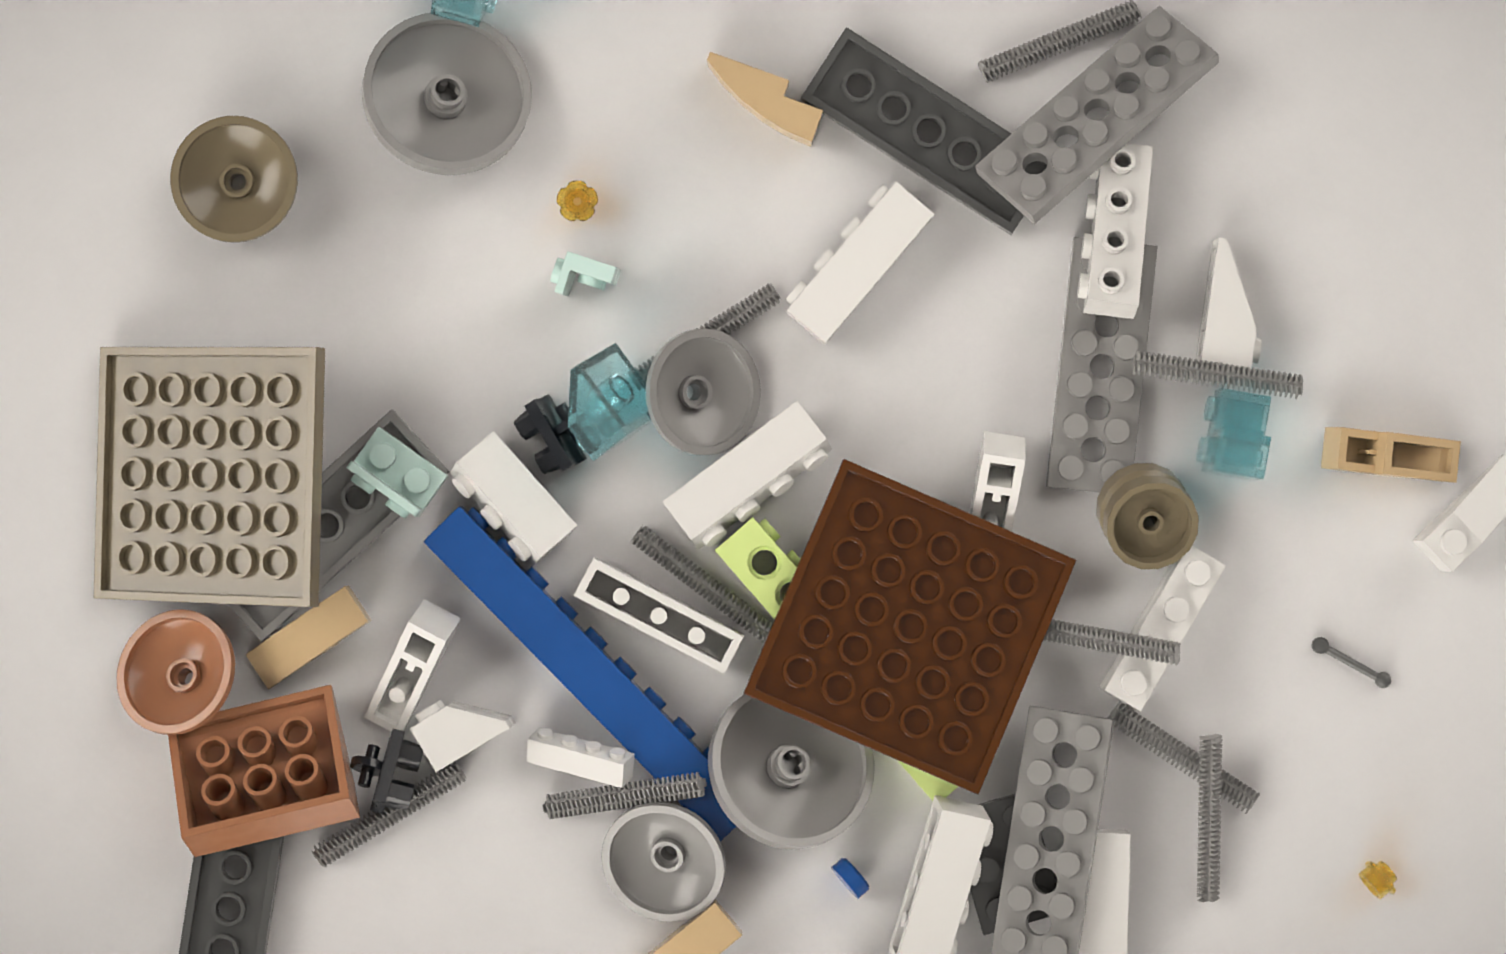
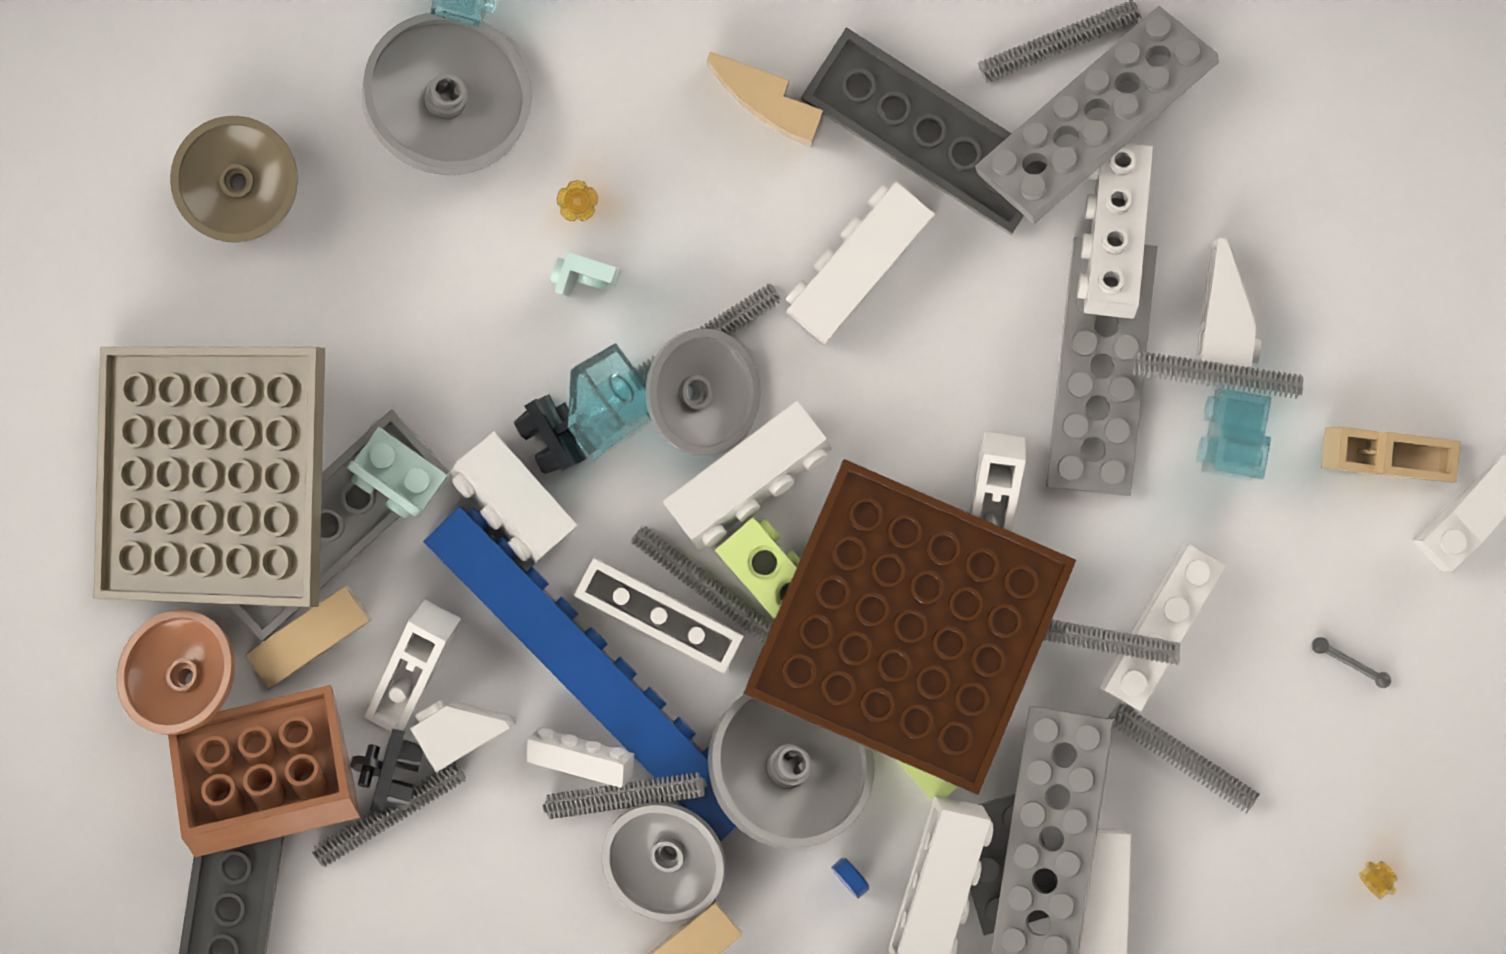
dark tan wheel [1096,463,1199,569] -> none
light grey axle [1197,734,1223,902] -> none

